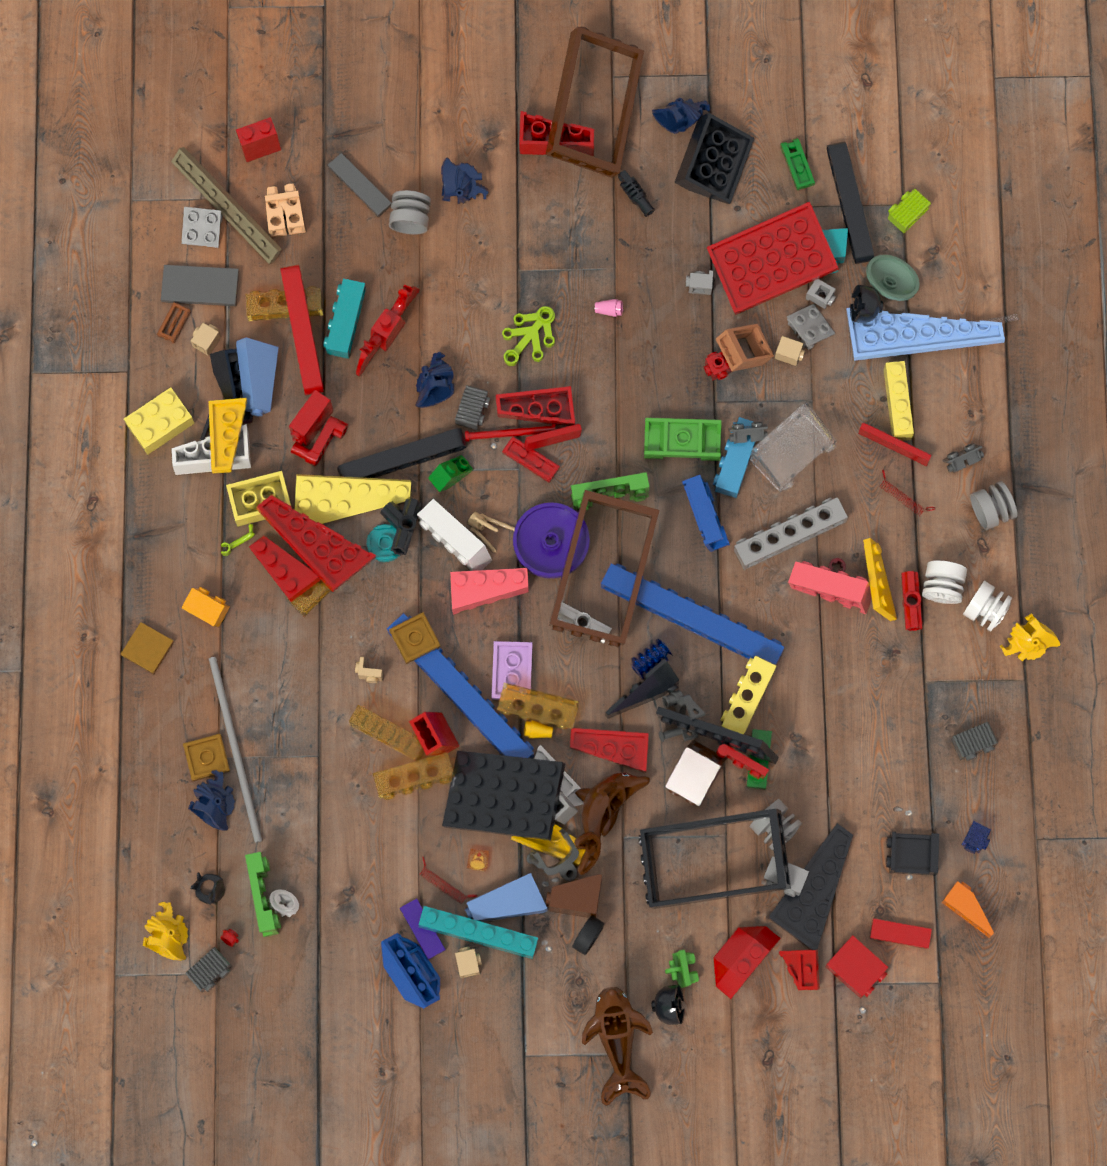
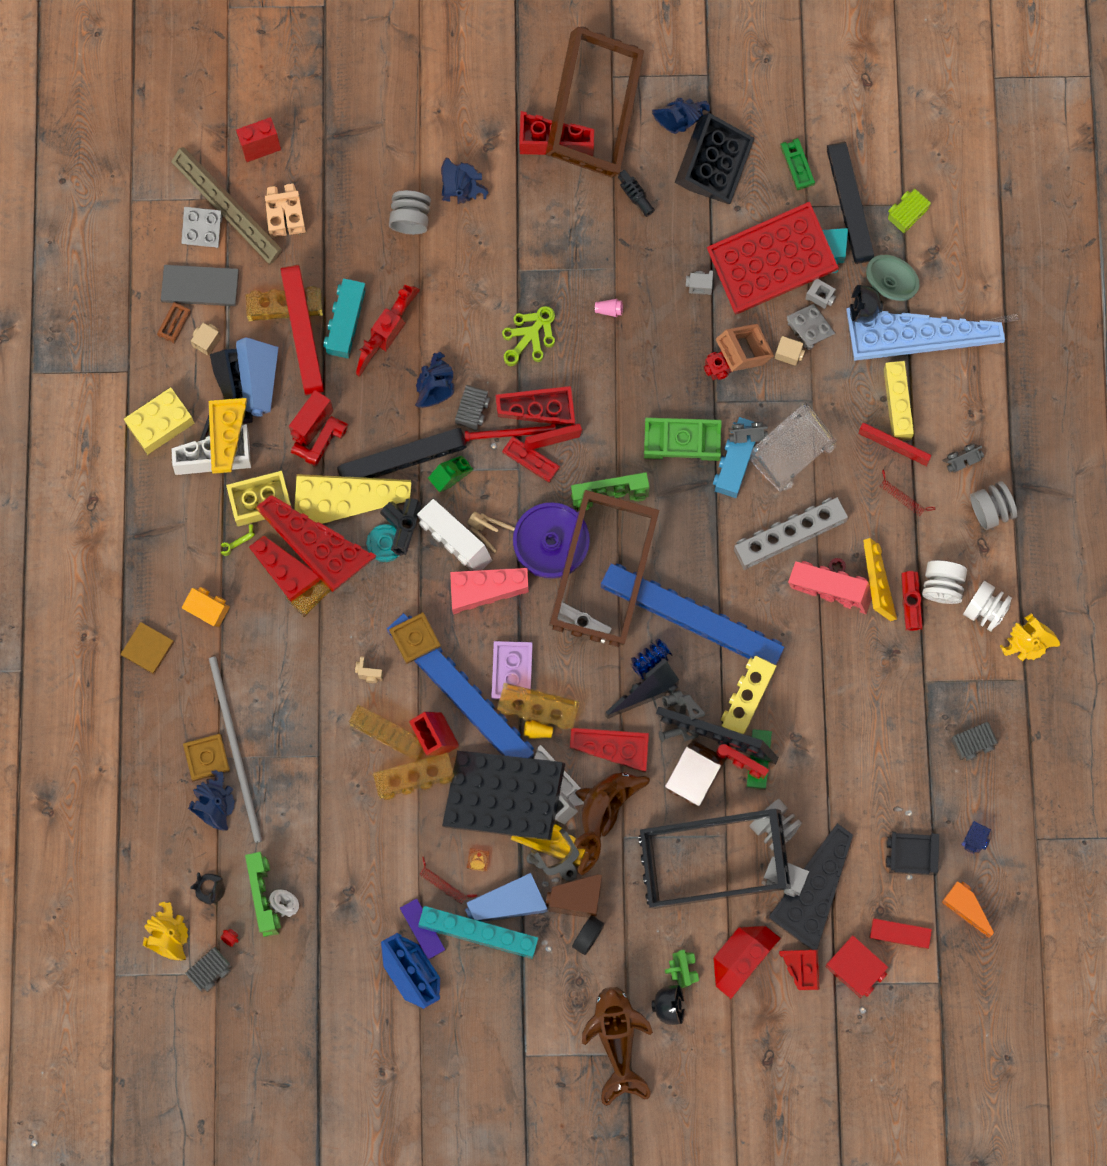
dark grey tile [328,153,391,217] -> none
tan brick [455,947,482,978] -> none
blue piece [682,475,730,552] -> none

